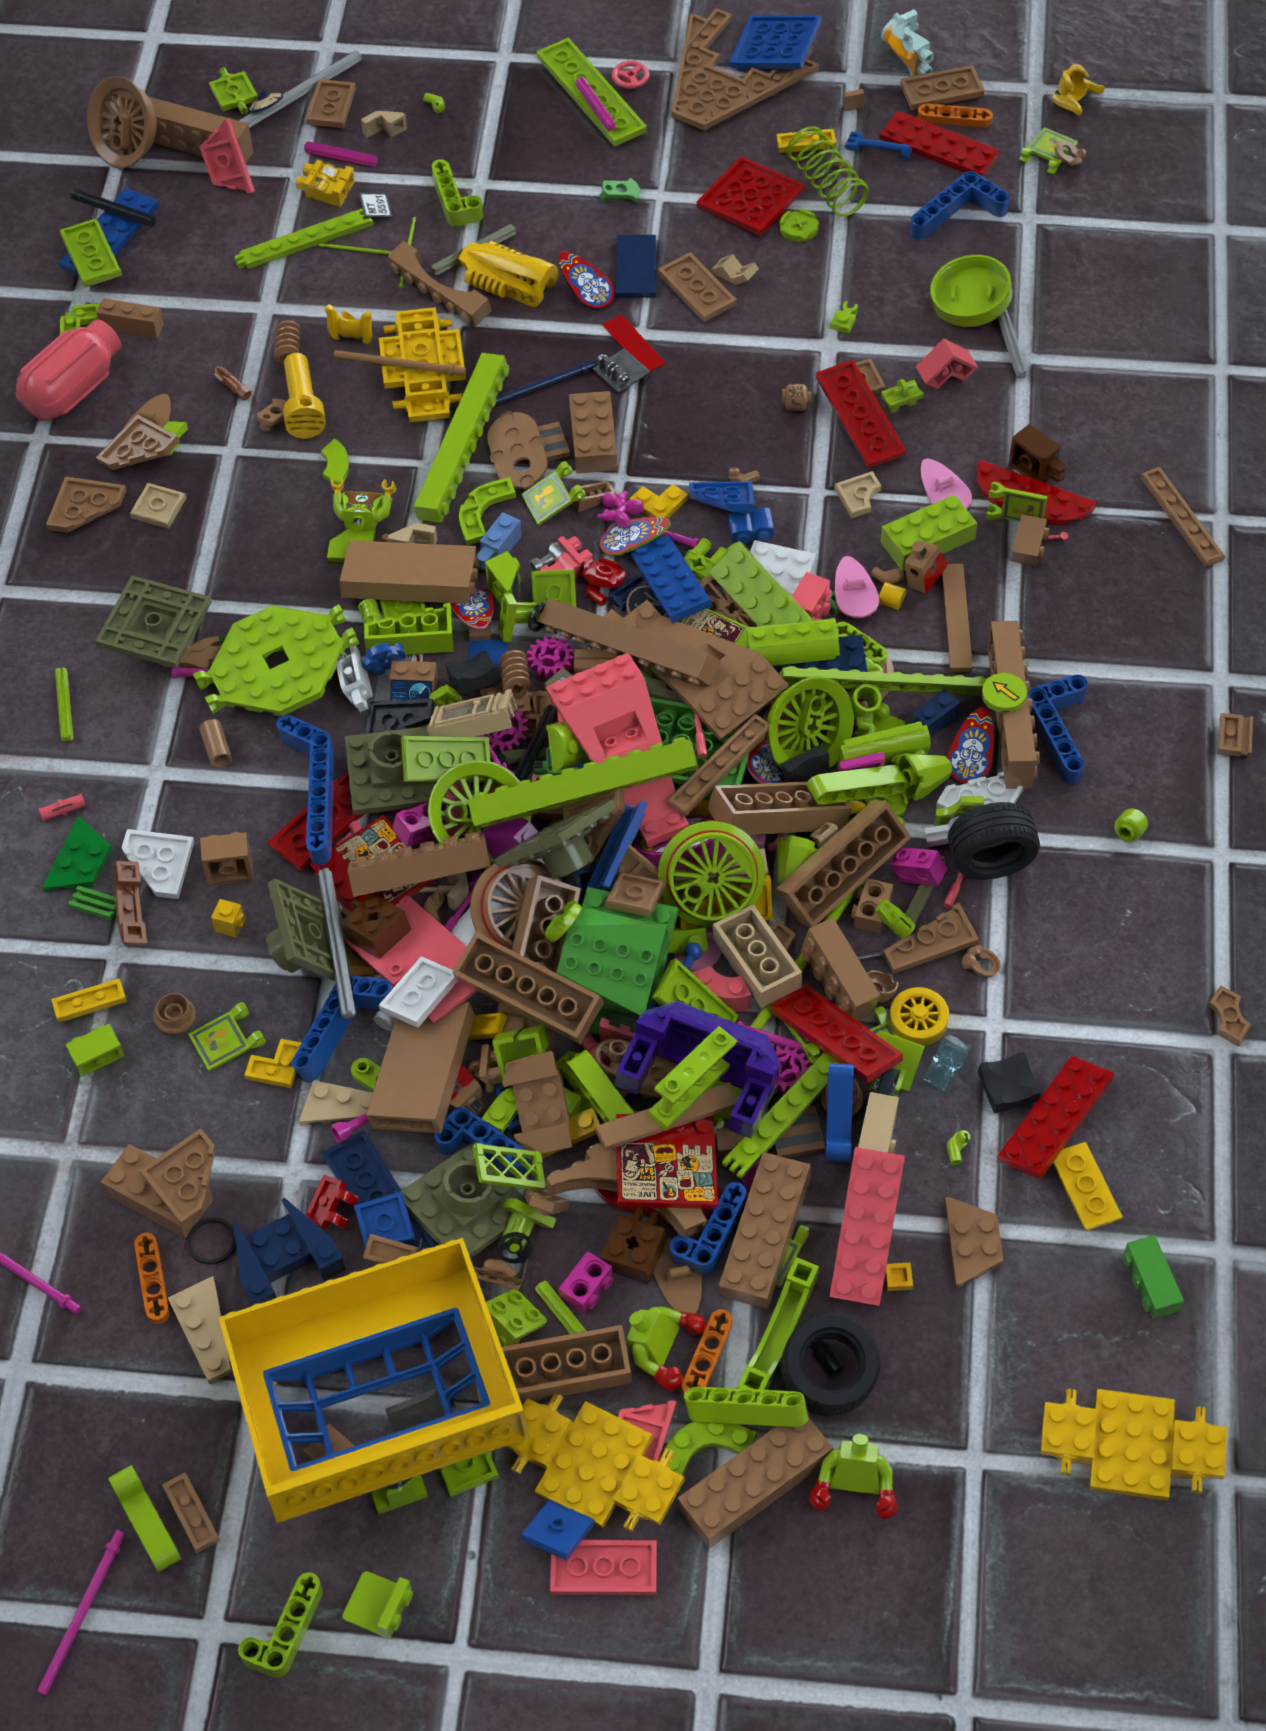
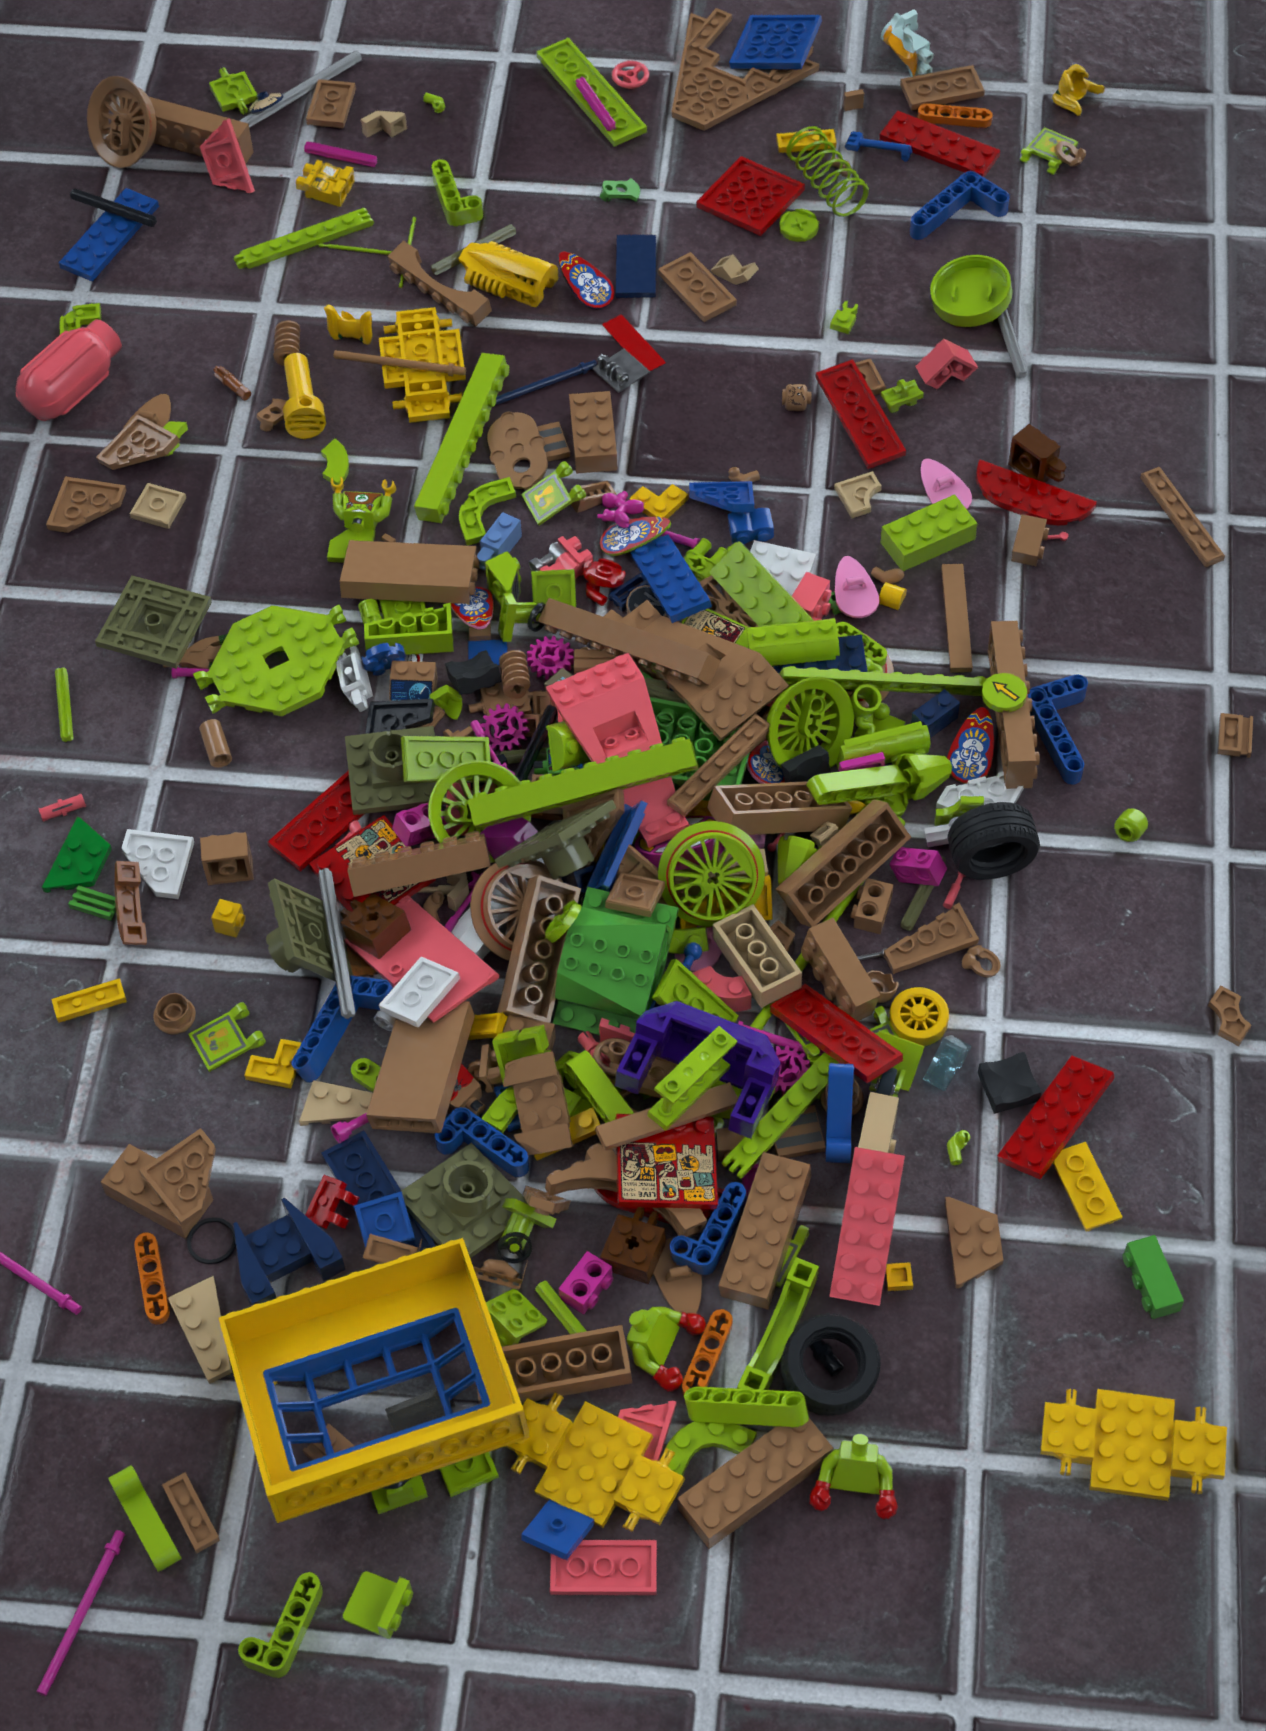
lime tile [59,218,122,288] -> none
lime brick [66,1024,124,1077] -> none
medium nougat brick [96,298,164,339] -> none
blue beam [276,715,335,865] -> none
sticker [359,193,393,217] -> none
tan slope [388,523,437,544] -> none
tan door [427,689,518,737] -> none
medium nougat brick [452,932,604,1045] -> none
lime window [472,1143,546,1191] -> none
coral piece [694,713,707,758] -> none
lime hinge [875,900,915,939] -> none
medium nougat torso [905,541,948,594] -> none
lime flag [986,482,1047,522] -> none

